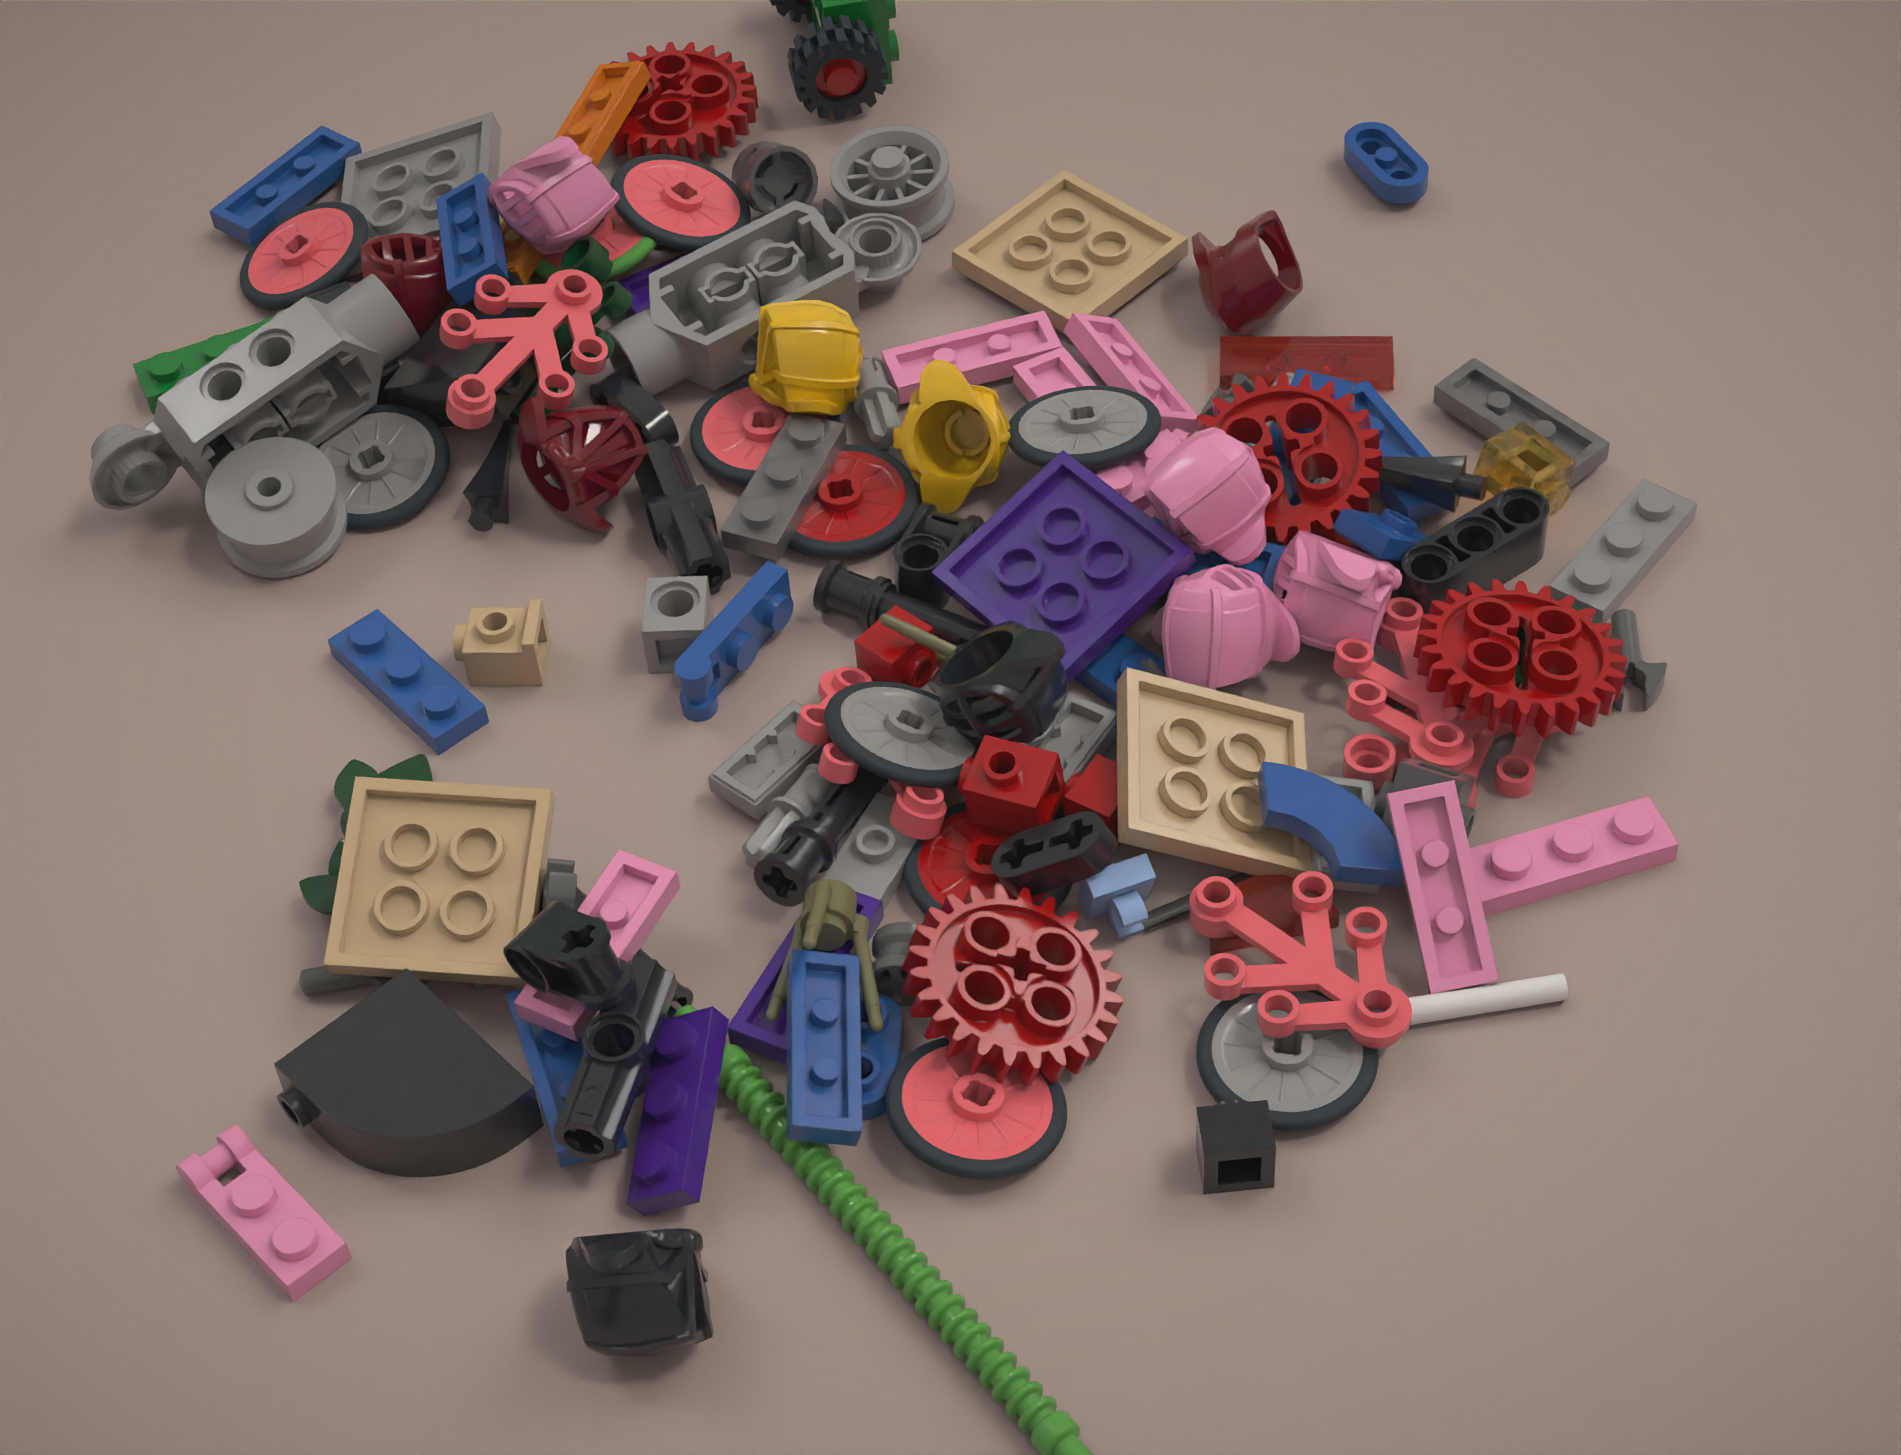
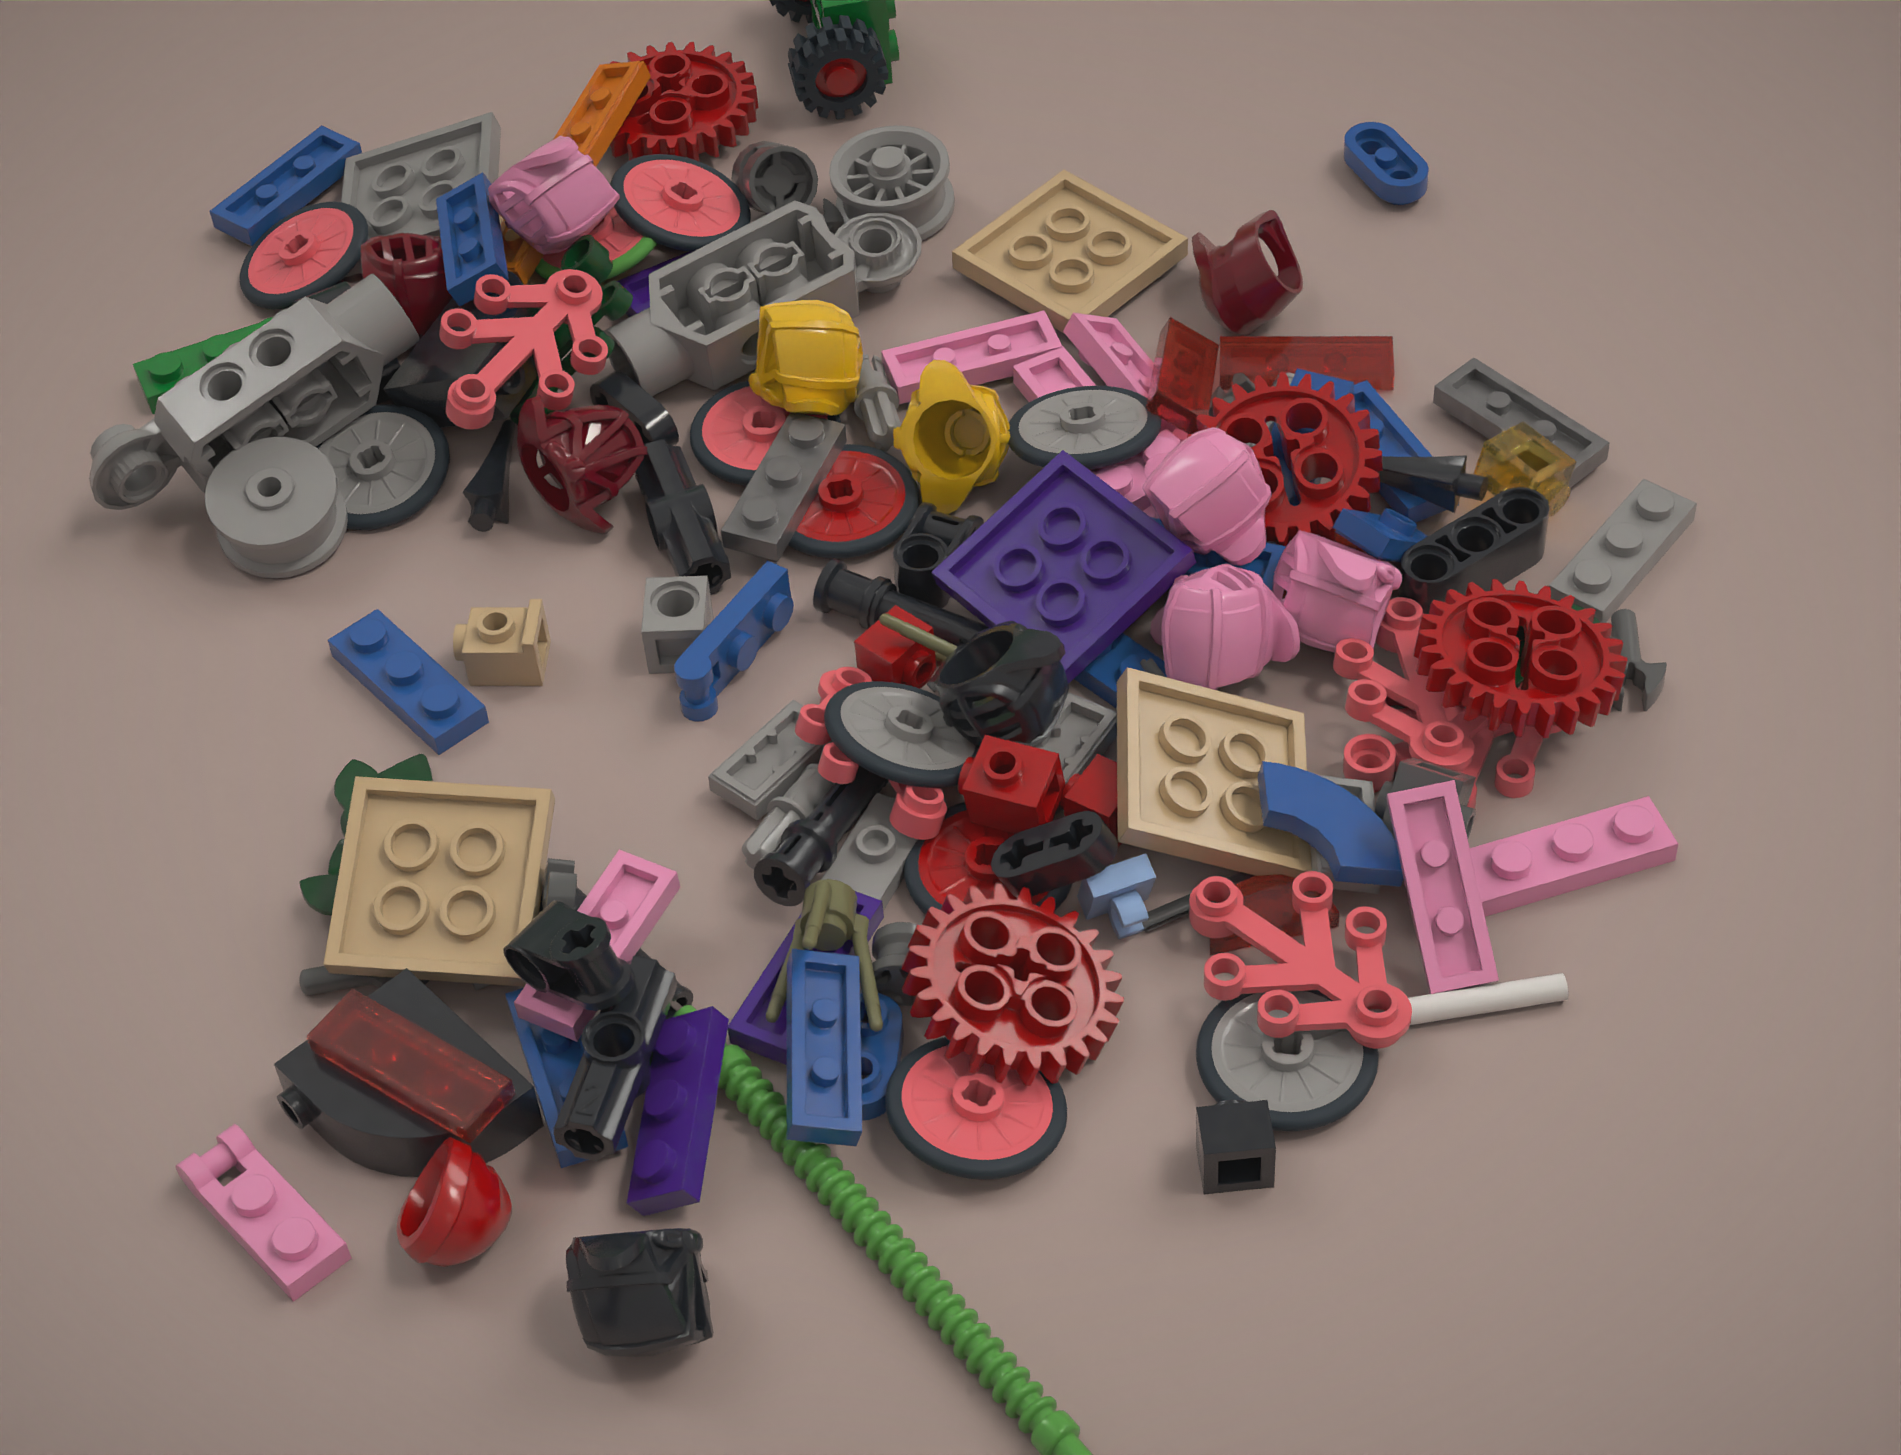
none -> clear red tile [306,988,516,1144]
none -> red hat [396,1137,512,1267]
none -> clear red tile [1146,317,1219,434]

